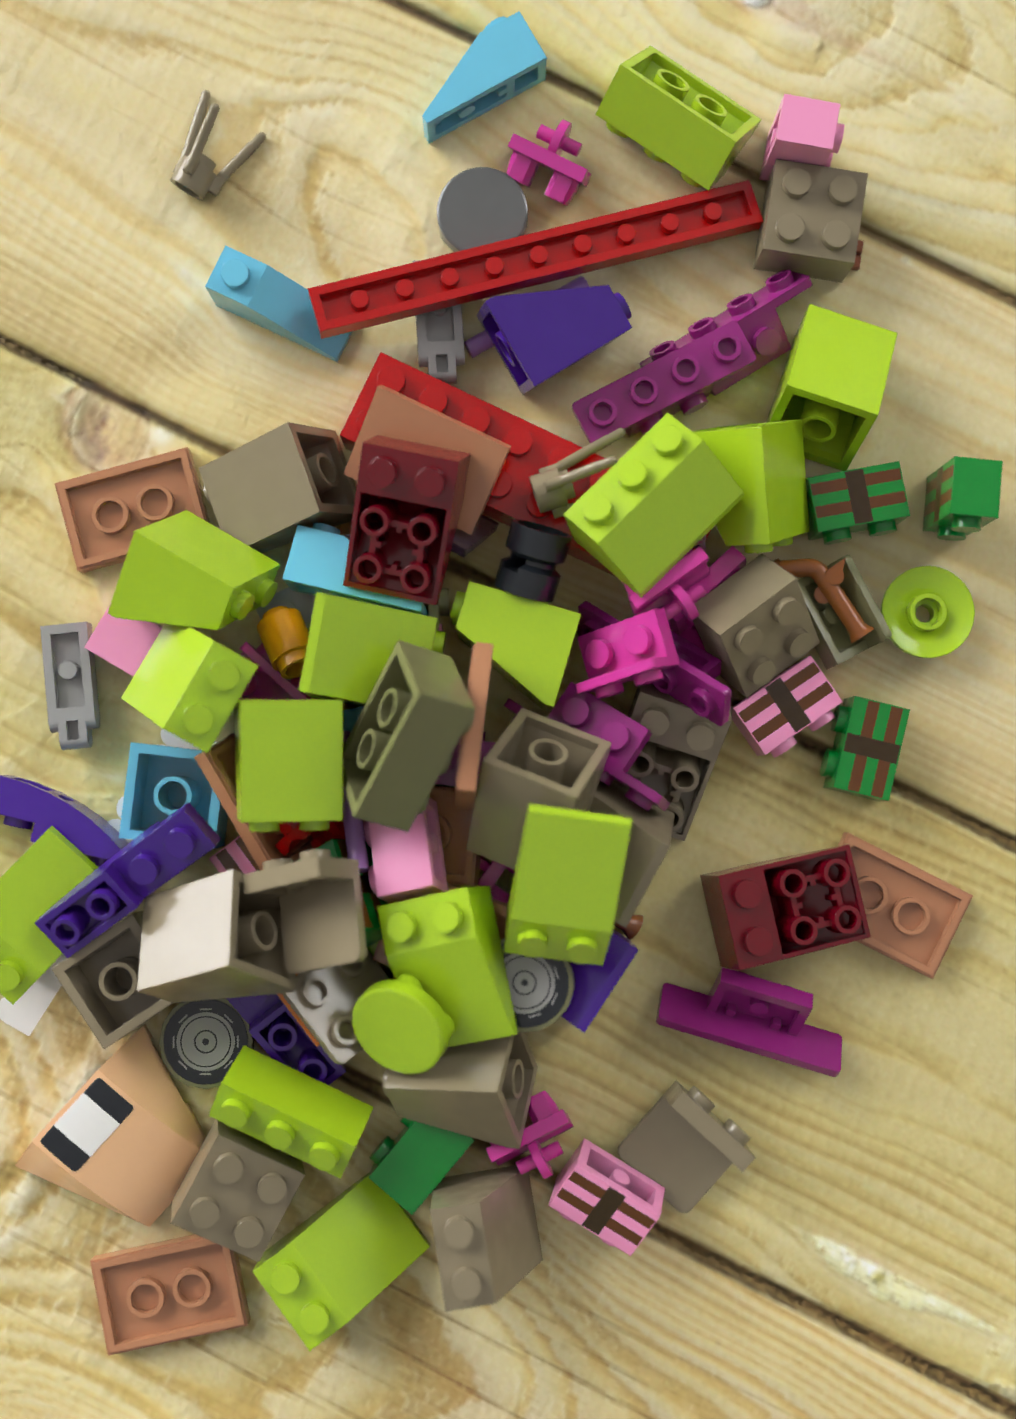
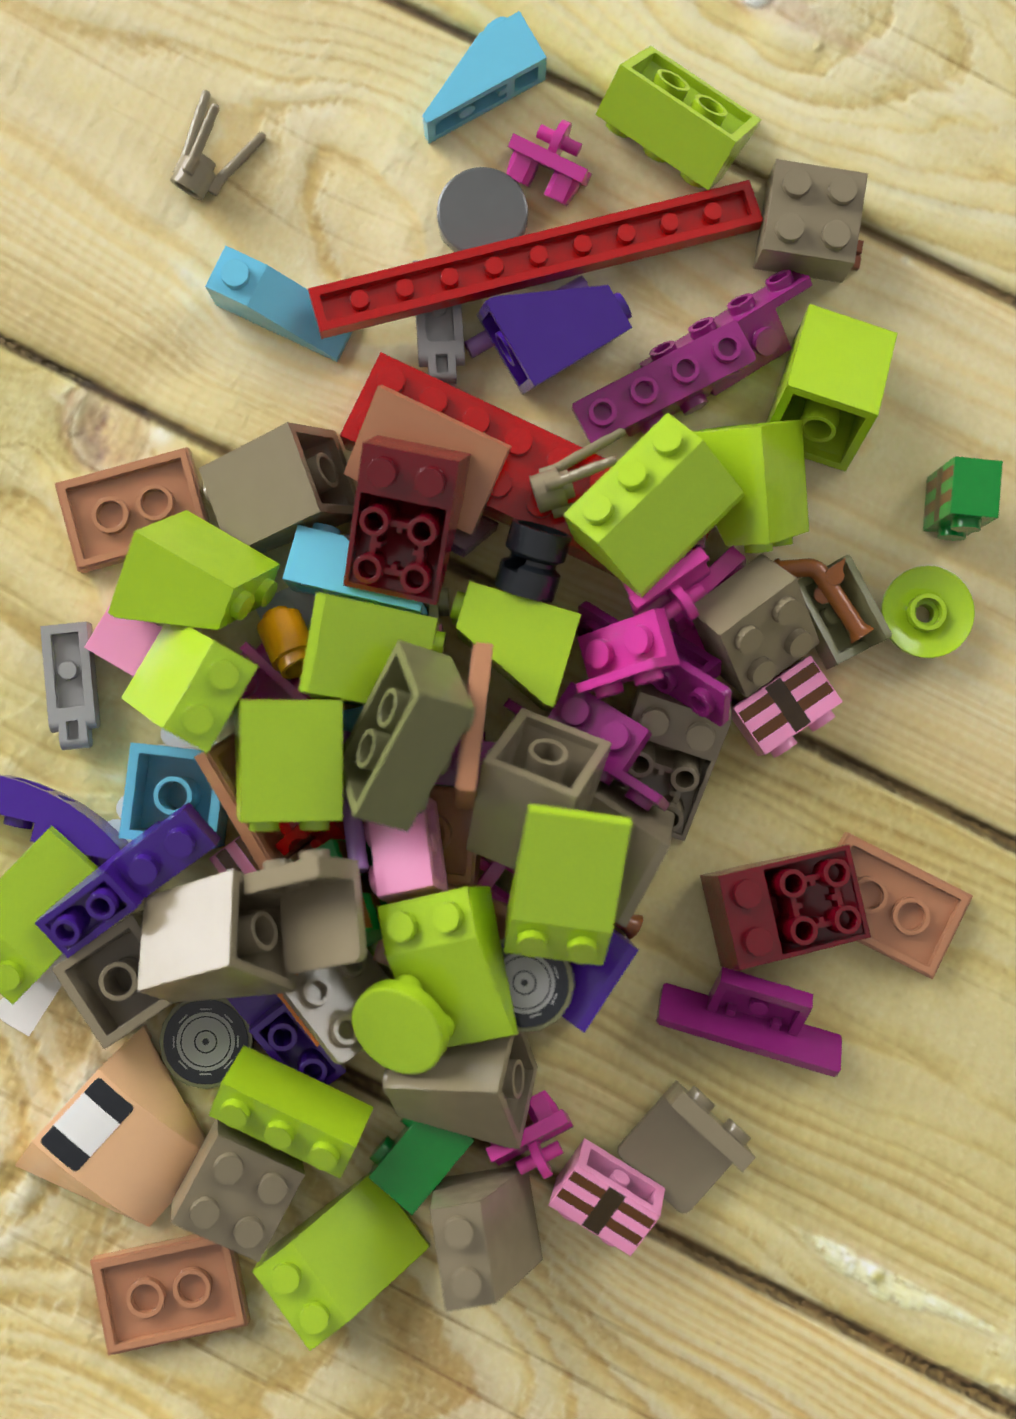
bright pink brick [760,94,844,181] -> none
brick [806,461,910,545] -> none
brick [820,696,910,801] -> none

